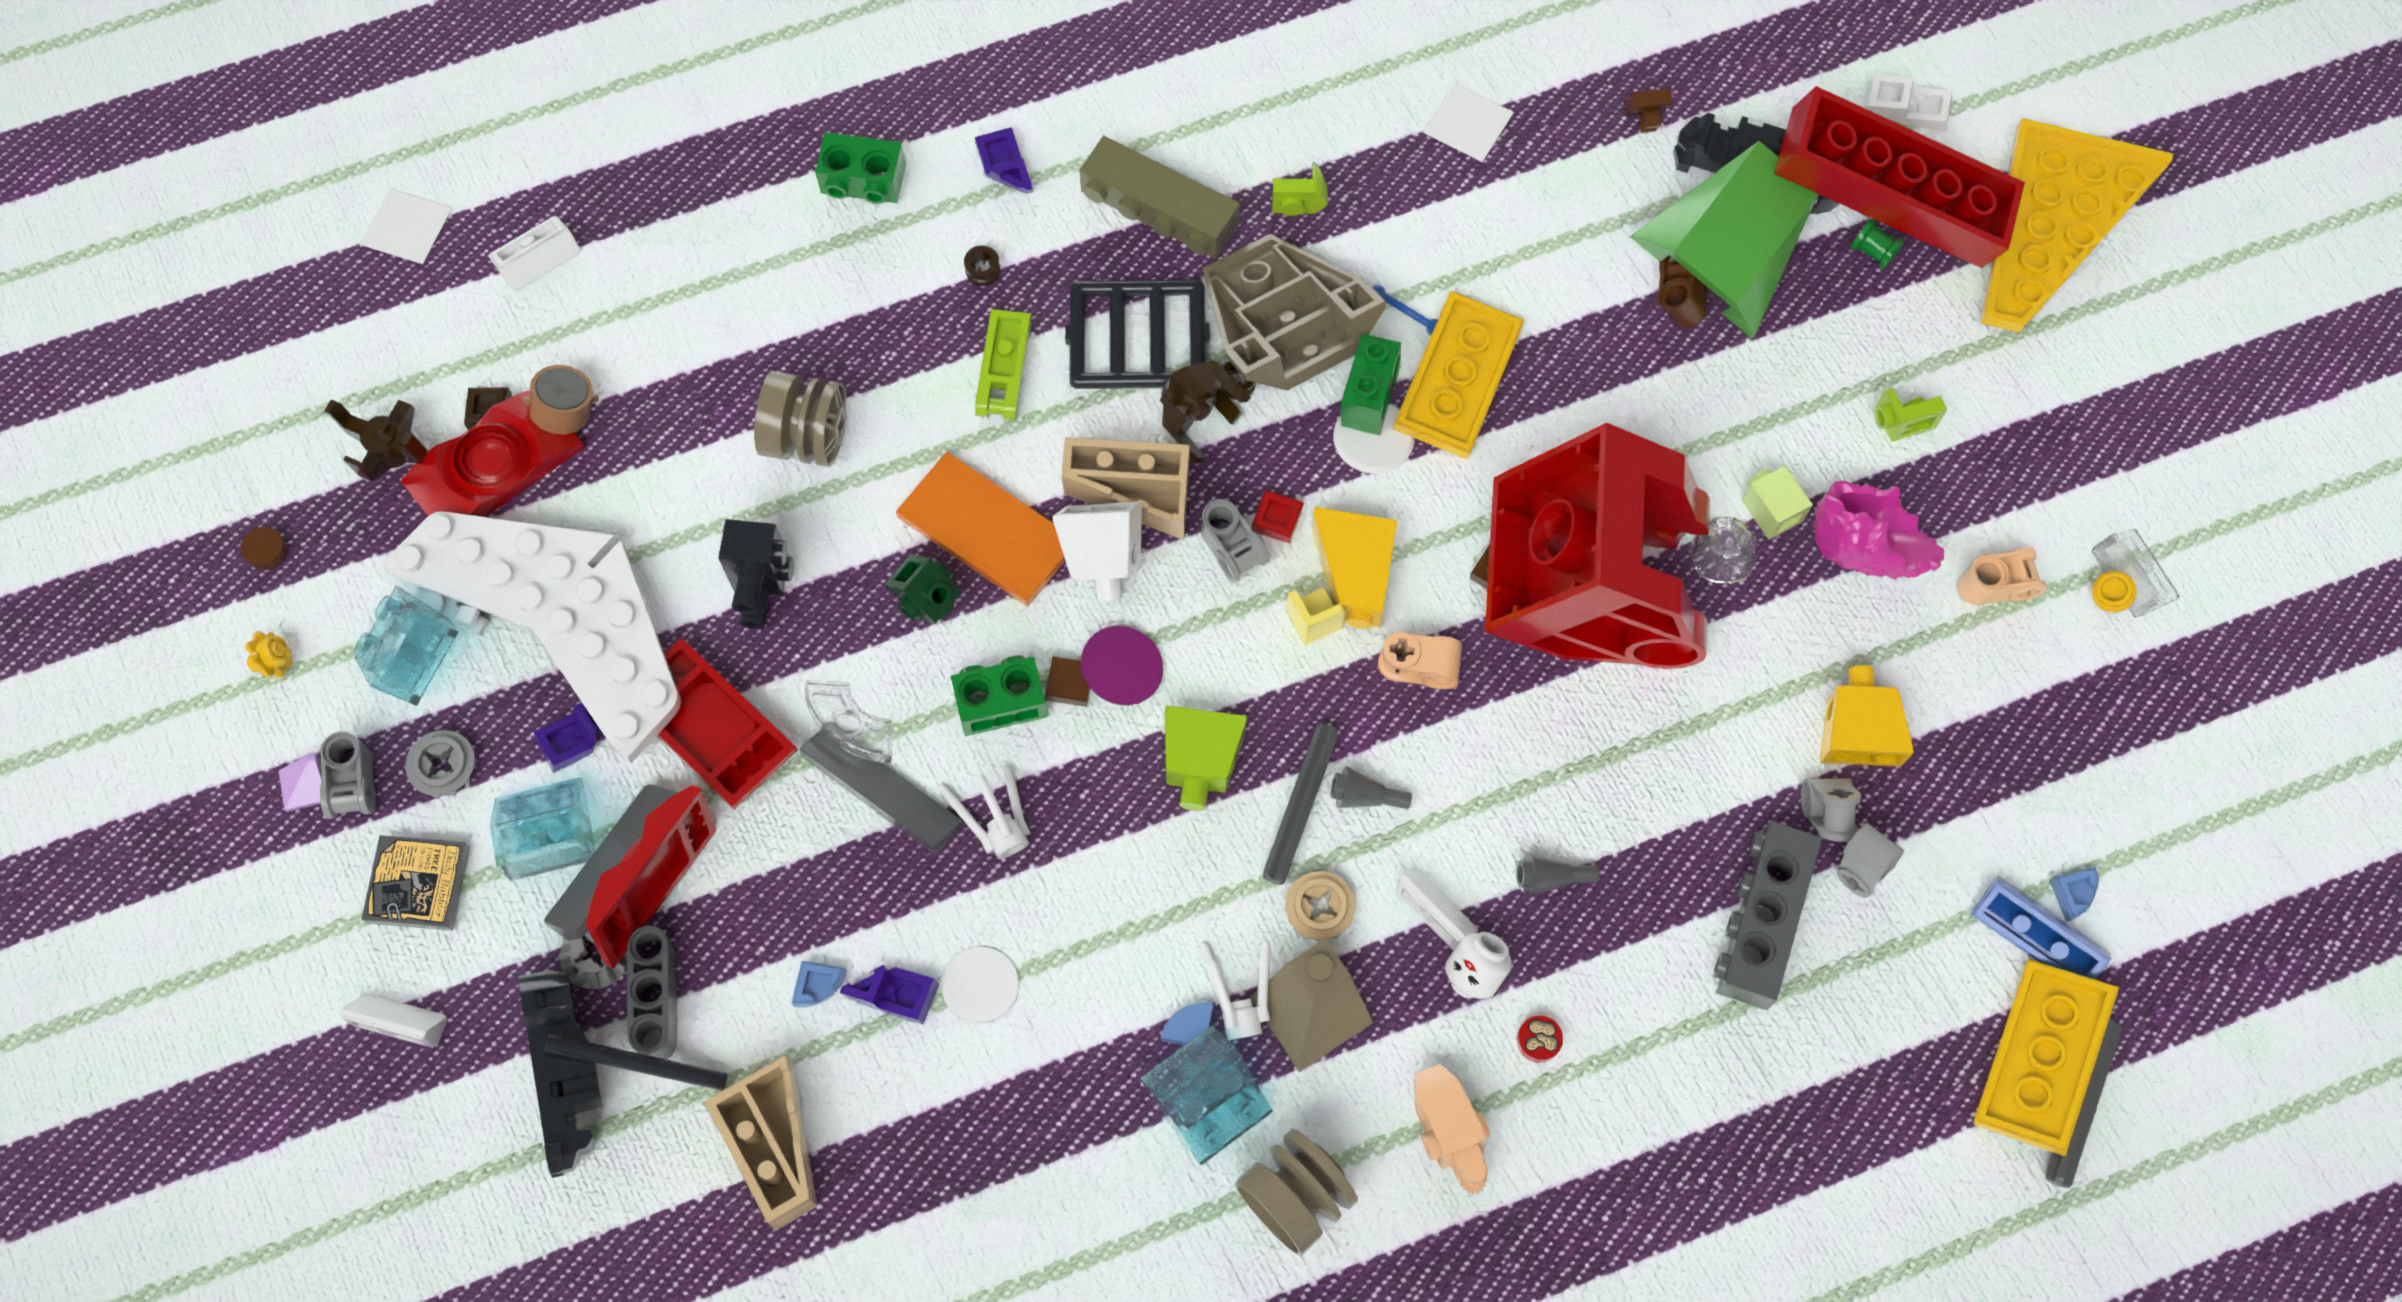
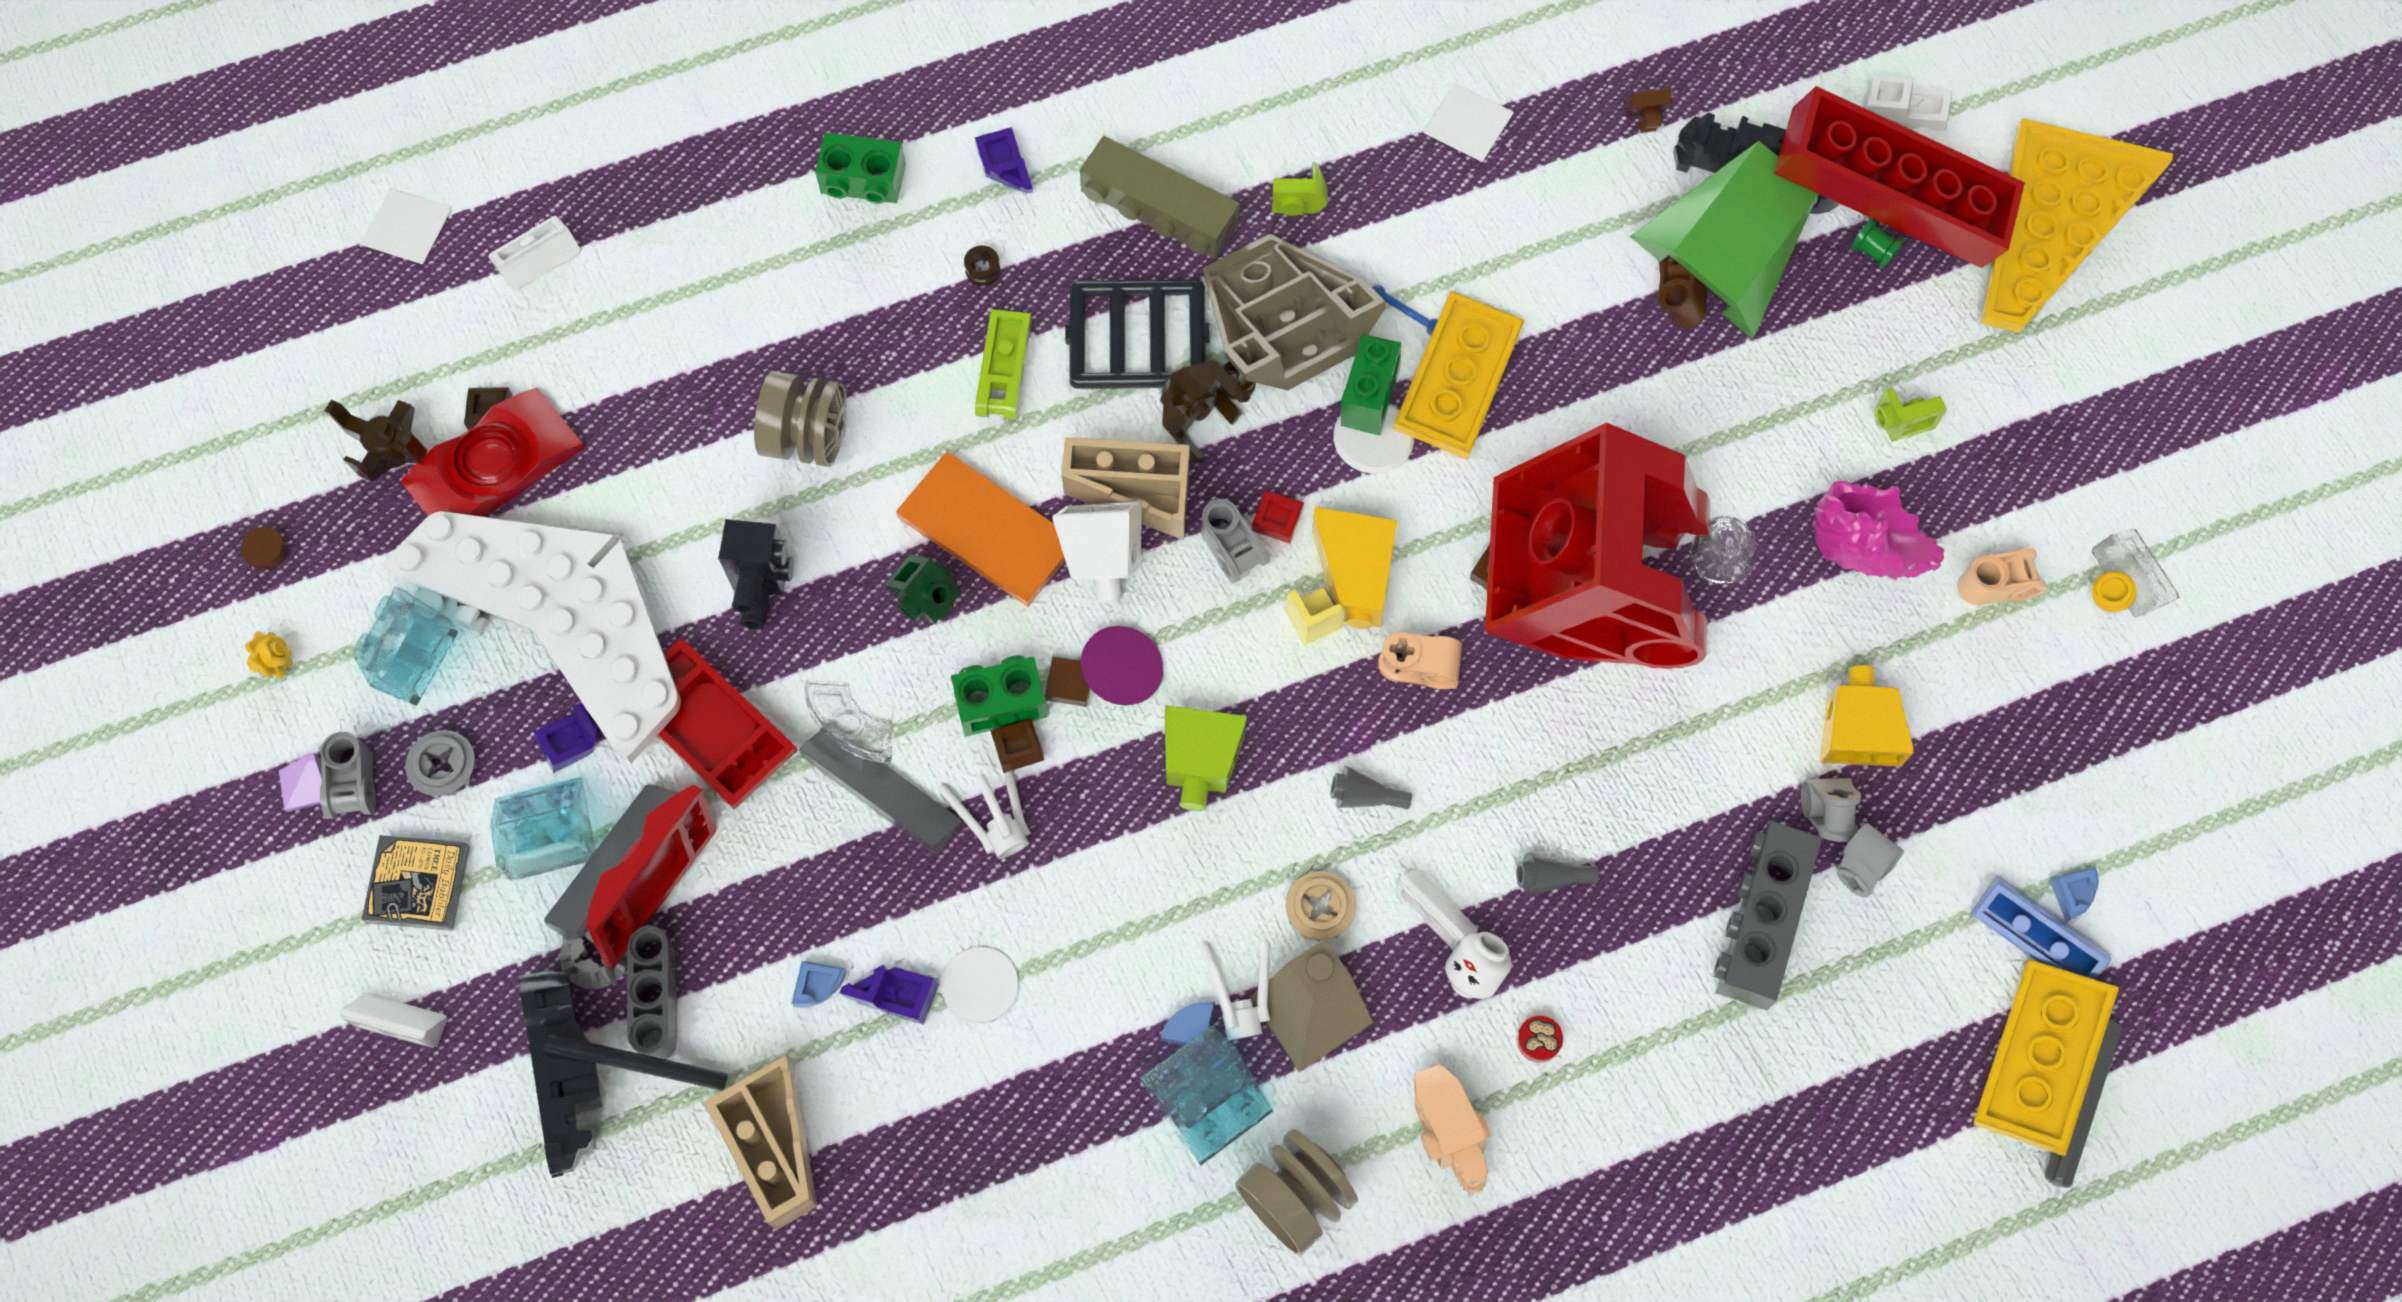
piece [522,365,599,434] -> none
dark grey axle [1263,724,1338,885] -> none
yellowish green brick [1741,465,1813,540] -> none
none -> reddish brown tile [990,719,1045,773]

